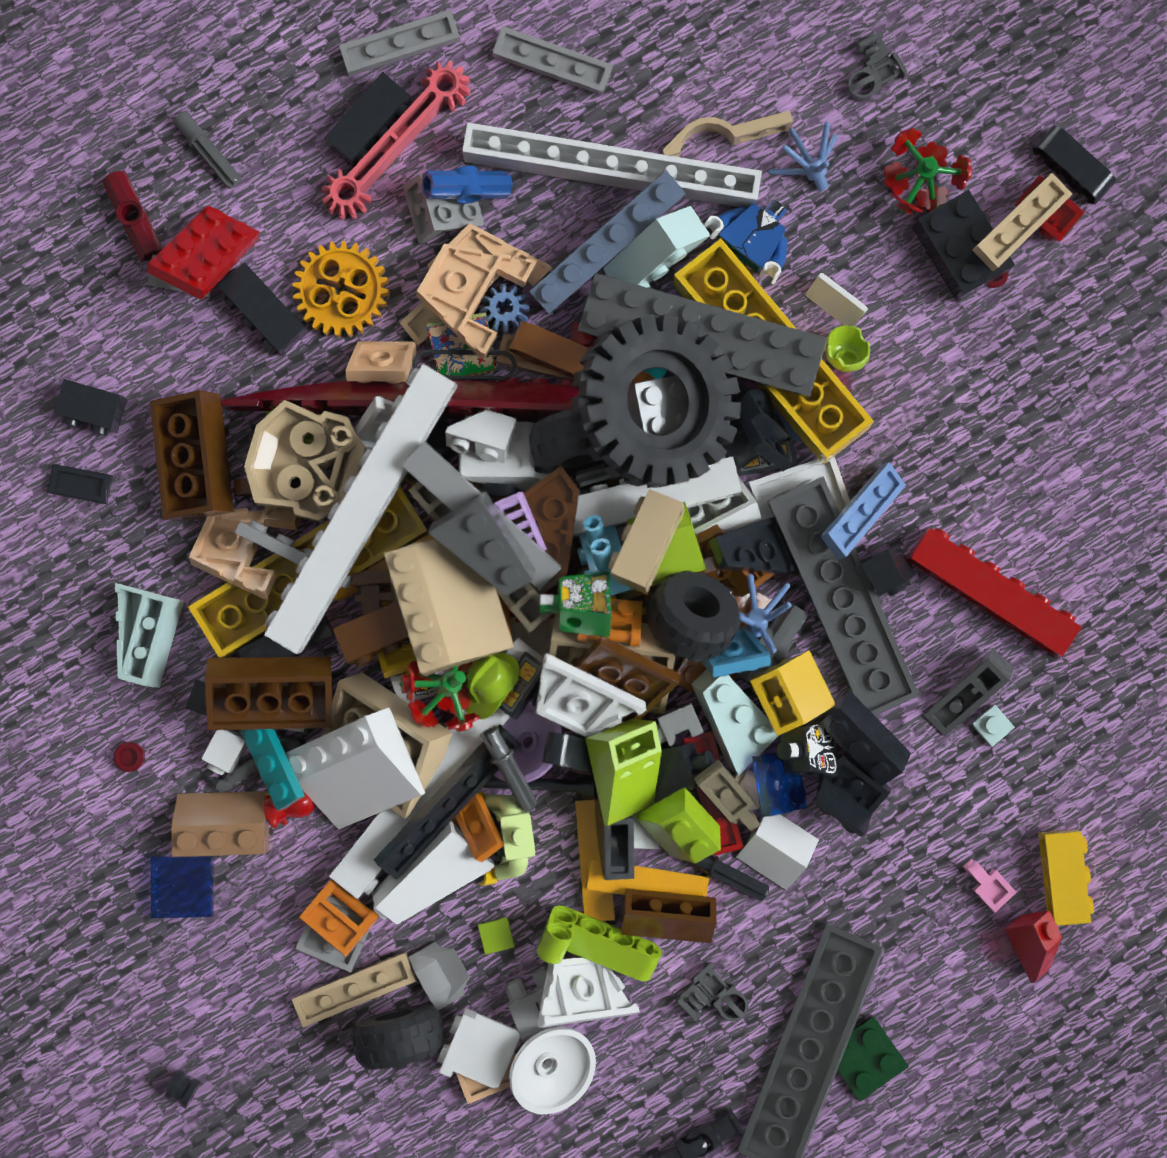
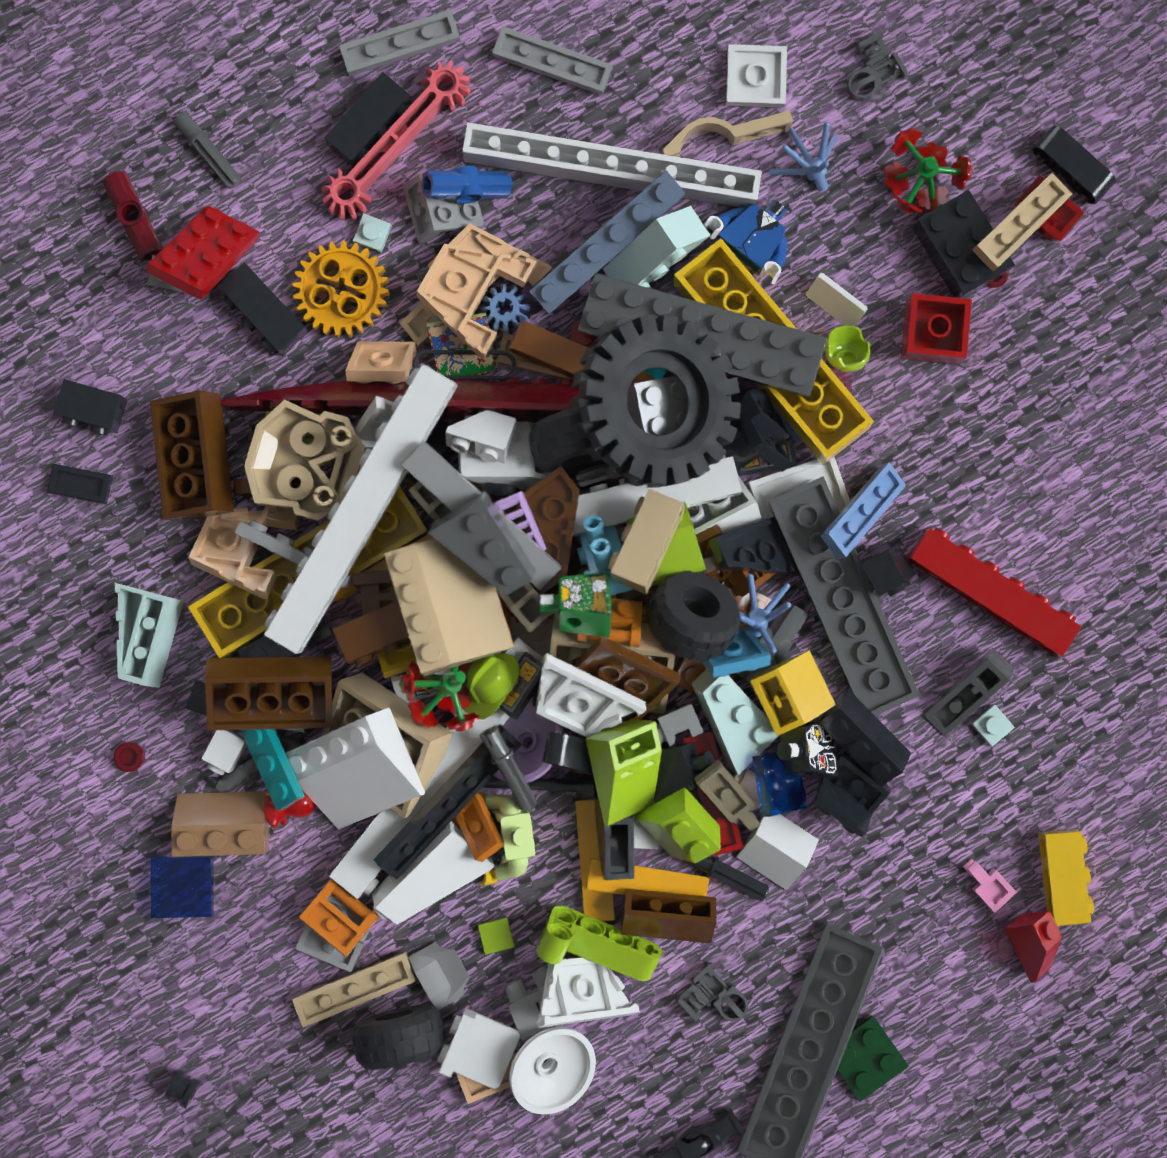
none -> light aqua plate [353,214,392,253]
none -> white plate [726,44,787,108]
none -> red brick [901,293,972,365]

